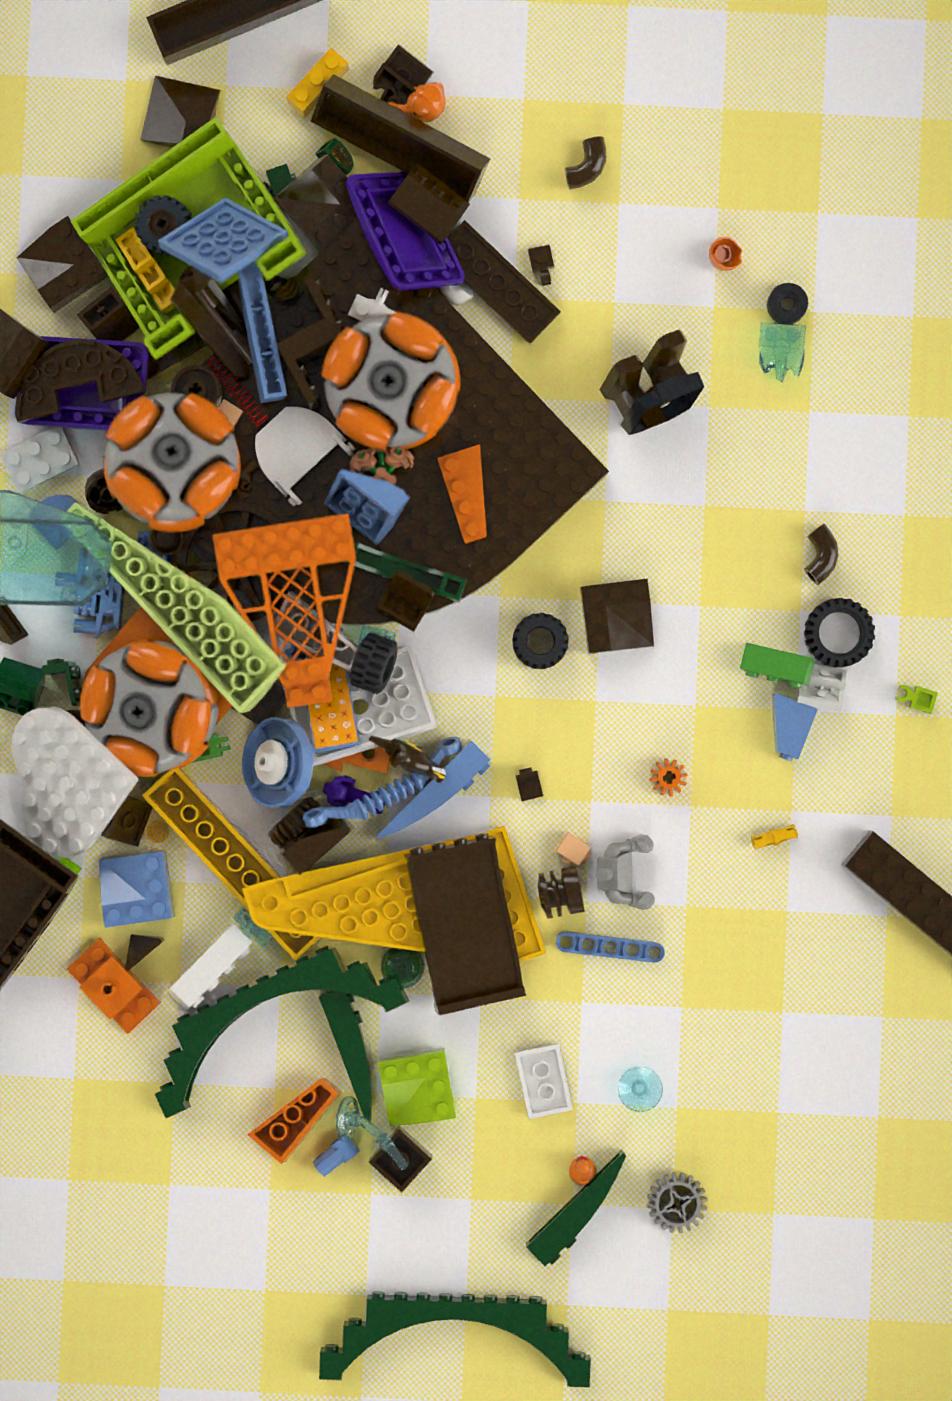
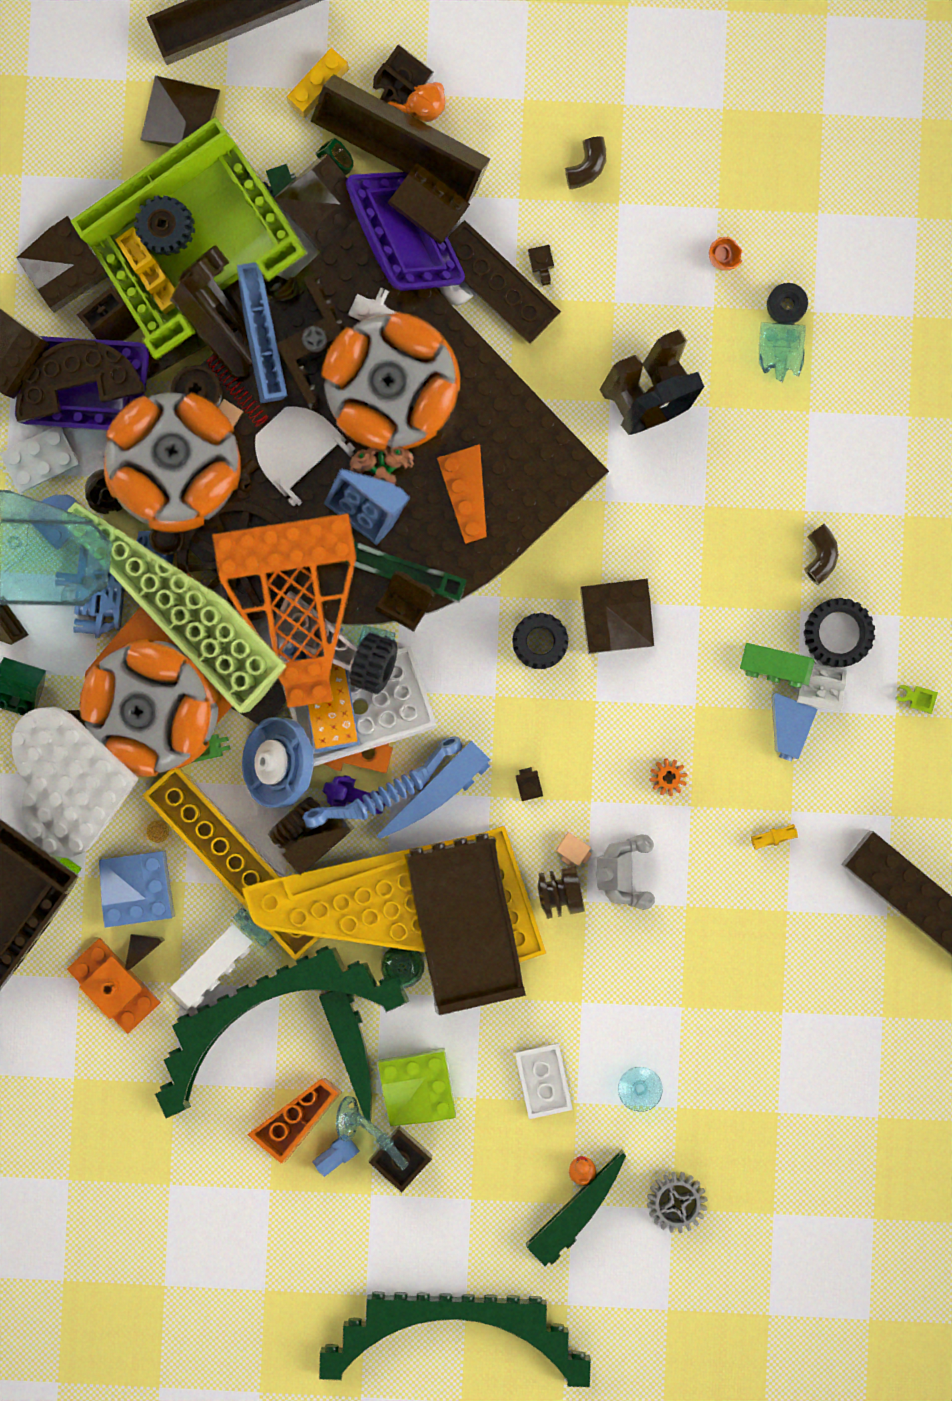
dark green bracket [41,658,82,706] -> none
dark brown bracket [101,795,153,847] -> none
medium blue plate [158,198,288,282] -> none
dark brown animal [369,735,446,783] -> none
medium blue beam [556,932,665,963] -> none
none -> dark grey wheel [303,327,327,352]

